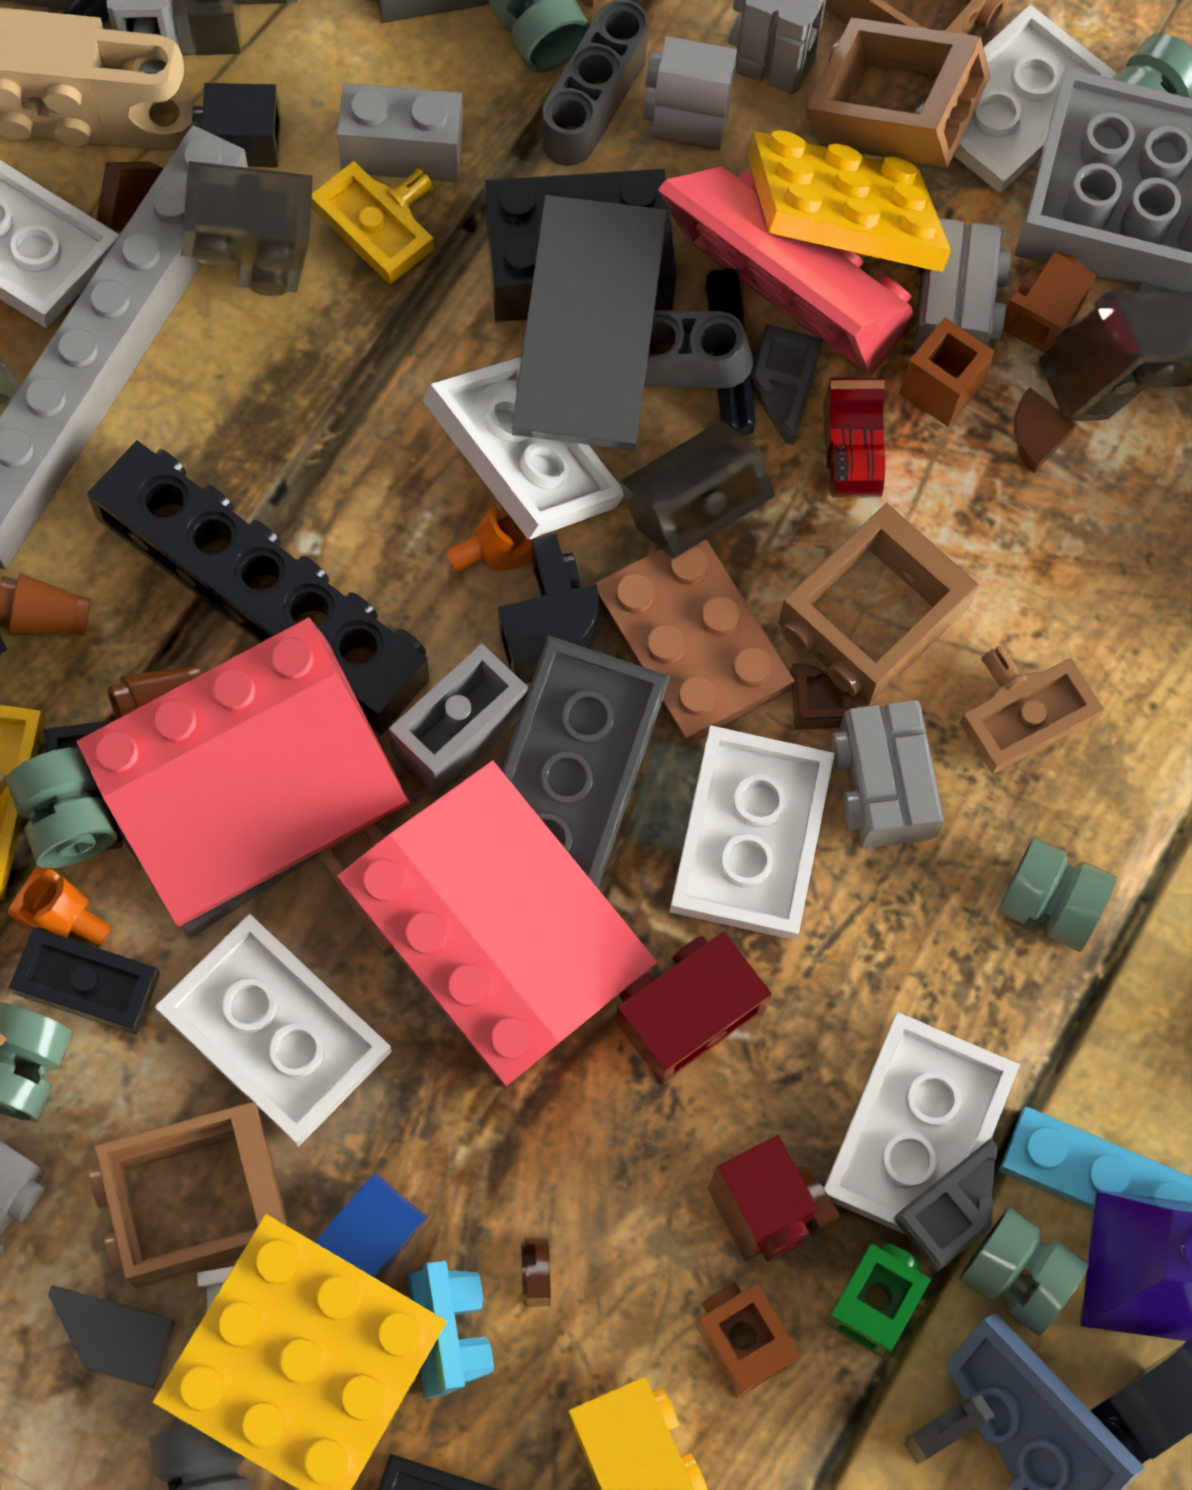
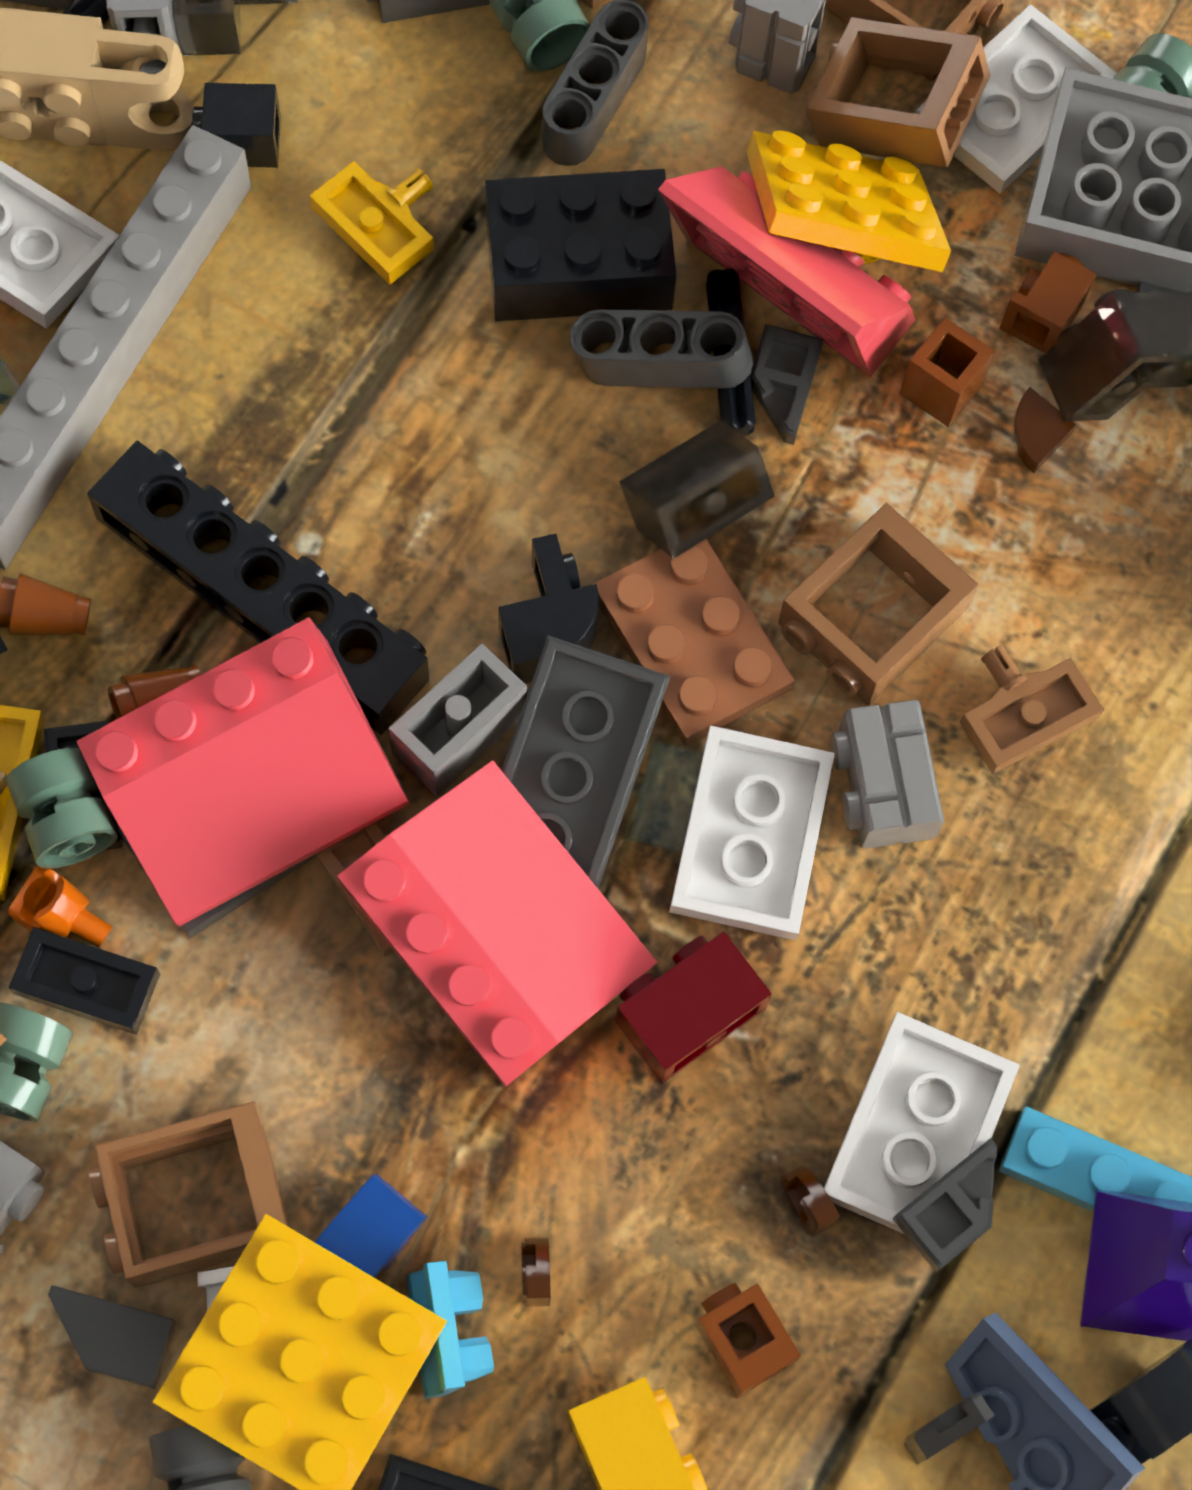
reddish brown tile [96,161,163,227] -> none
white plate [155,914,392,1147] -> none
clear smoke brick [180,161,313,296] -> none
light grey brick [337,83,463,182] -> none
white plate [422,357,626,540] -> none
orange piece [446,504,542,572] -> none
dark grey tile [511,195,667,451] -> none
light grey brick [643,36,737,150] -> none
dark red brick [708,1135,818,1263] -> none
reddish brown tile [791,663,857,730] -> none
leg [823,378,885,498] -> none
green brick [824,1243,931,1359] -> none
light grey brick [913,218,1011,352] -> none
sand green wheel [959,1206,1089,1336] -> none
sand green wheel [997,837,1117,953] -> none

